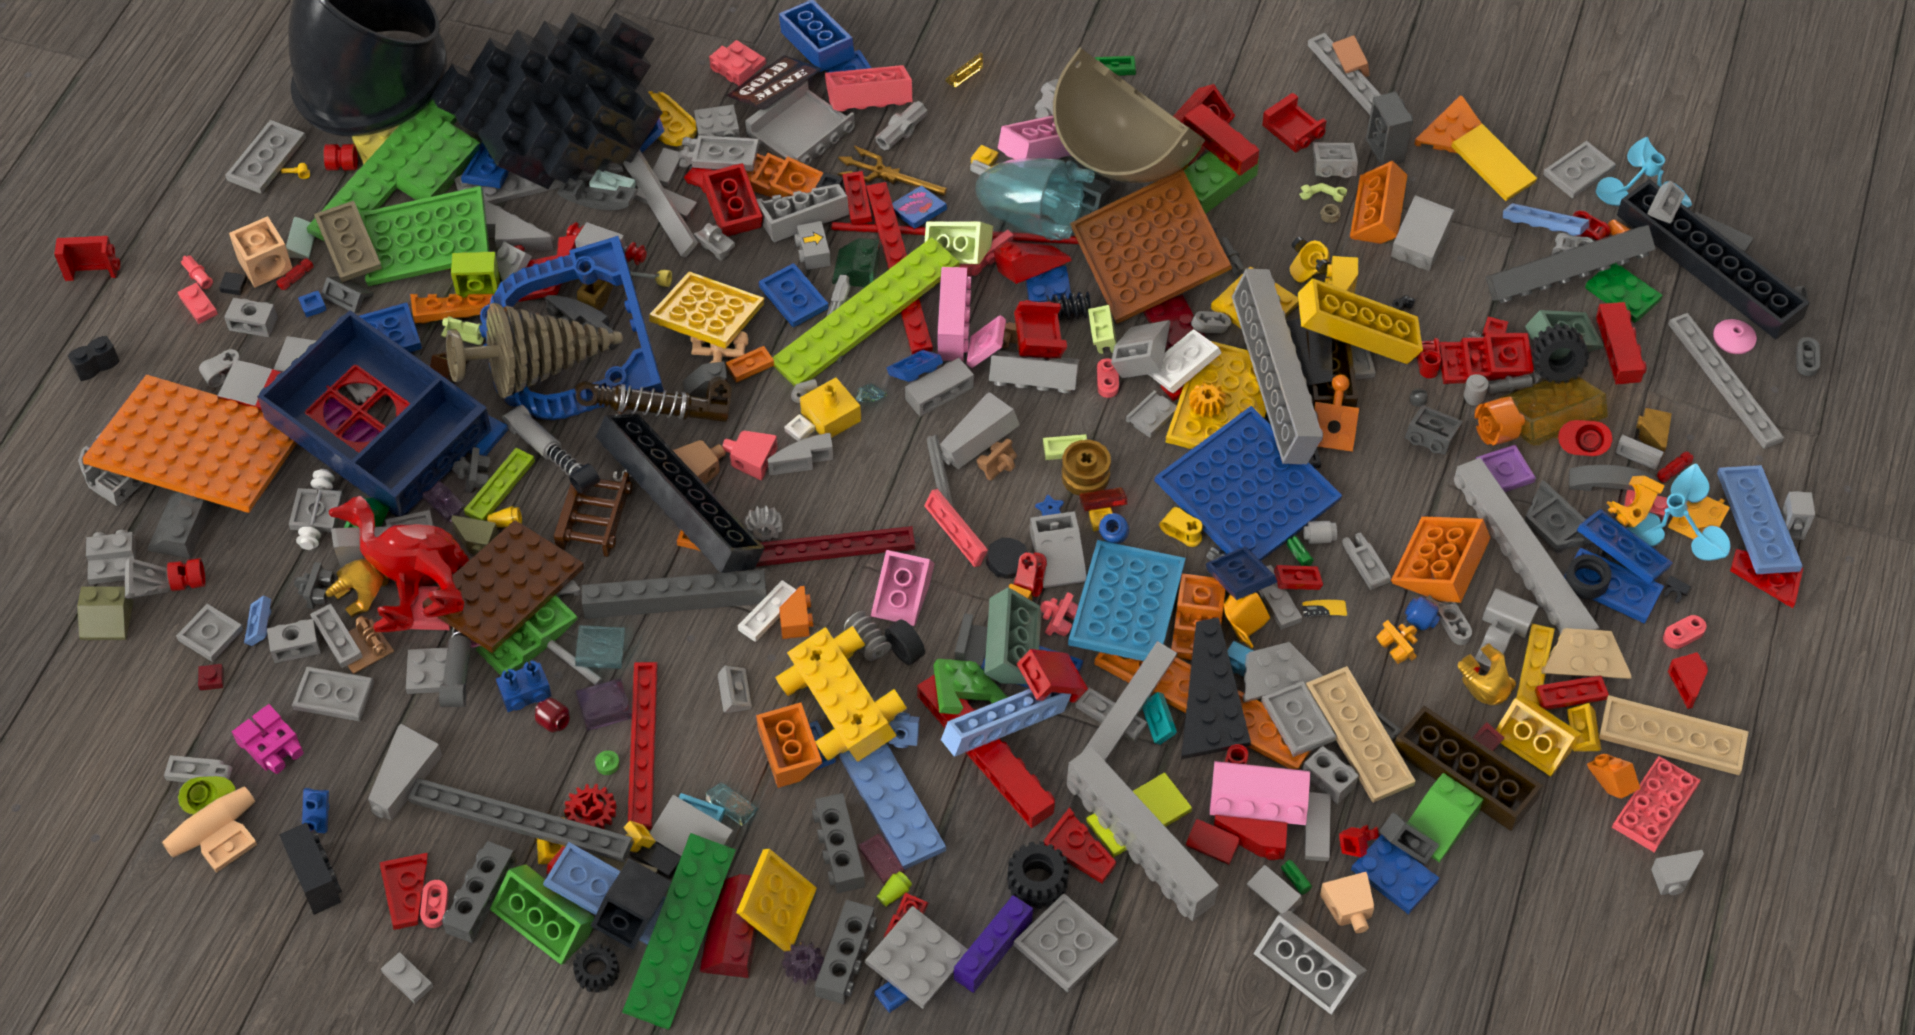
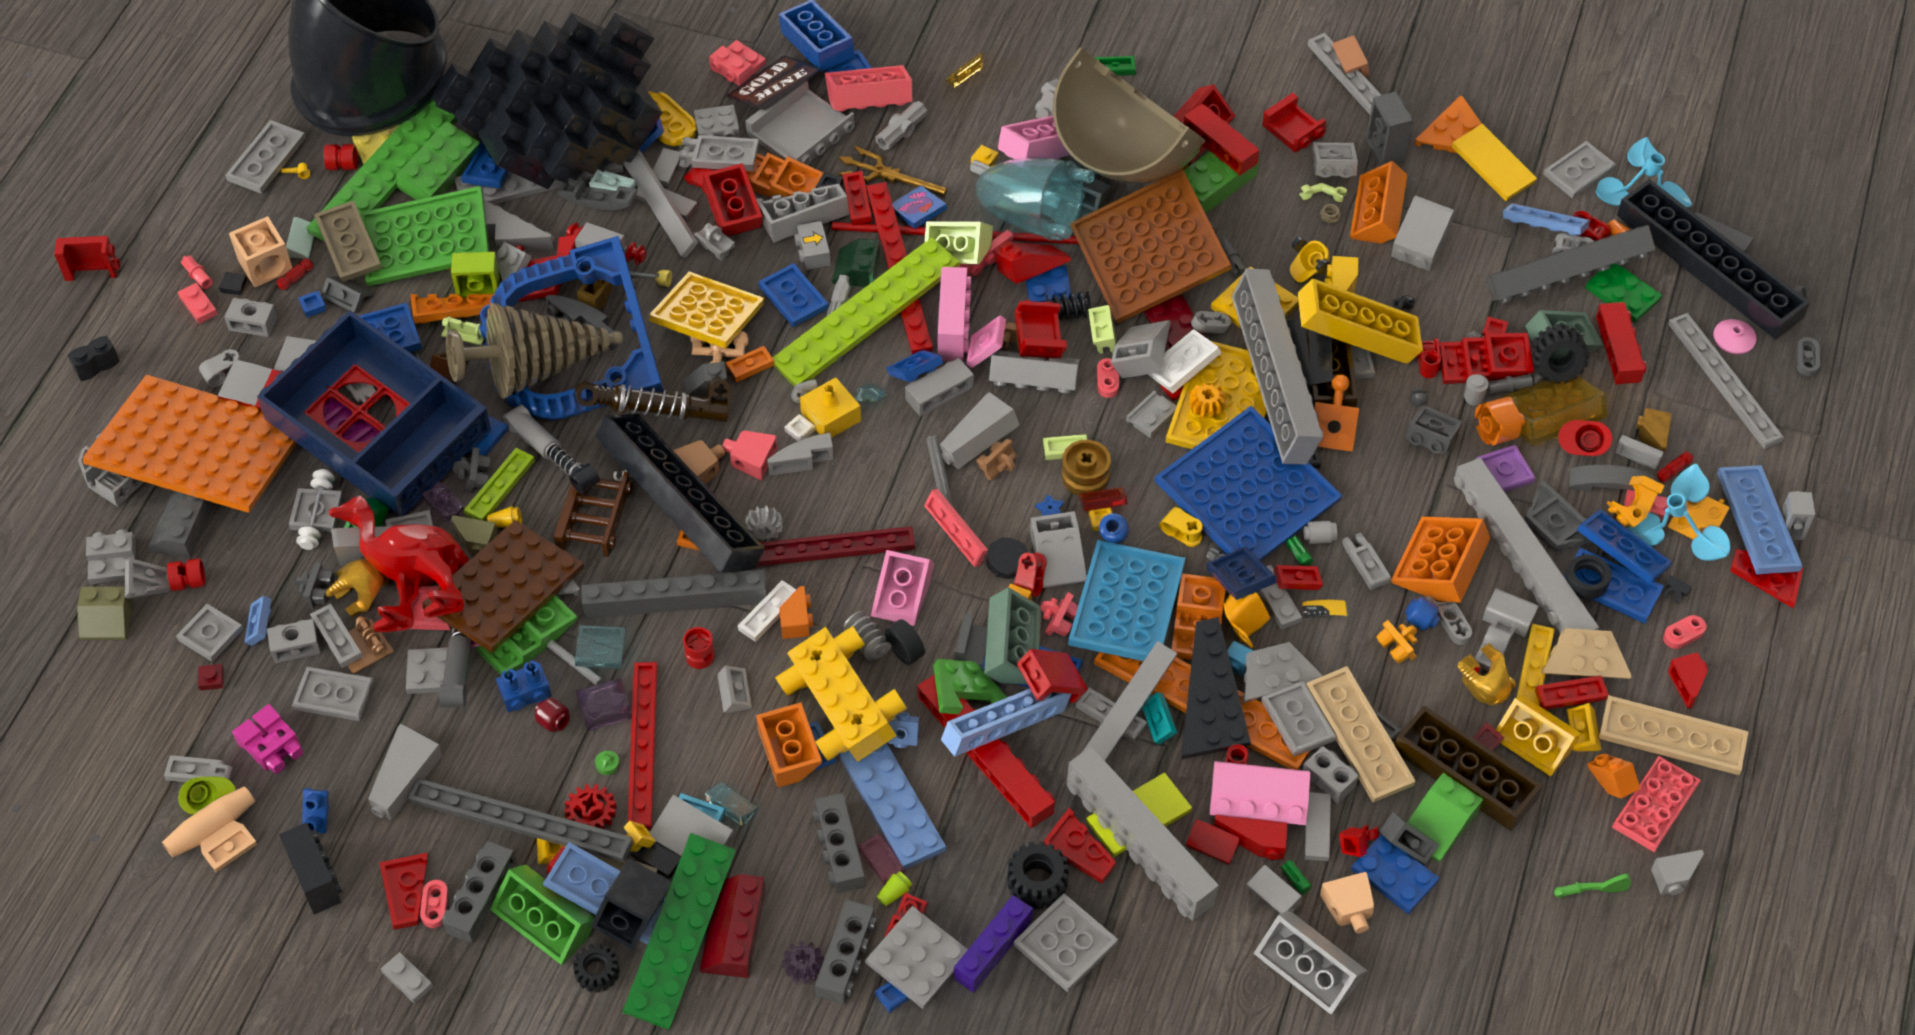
yellow plate [736,849,817,952] -> none
light grey slope [1647,181,1685,223] -> none
none -> red wheel [683,627,715,669]
none -> bright green piece [1554,874,1631,898]

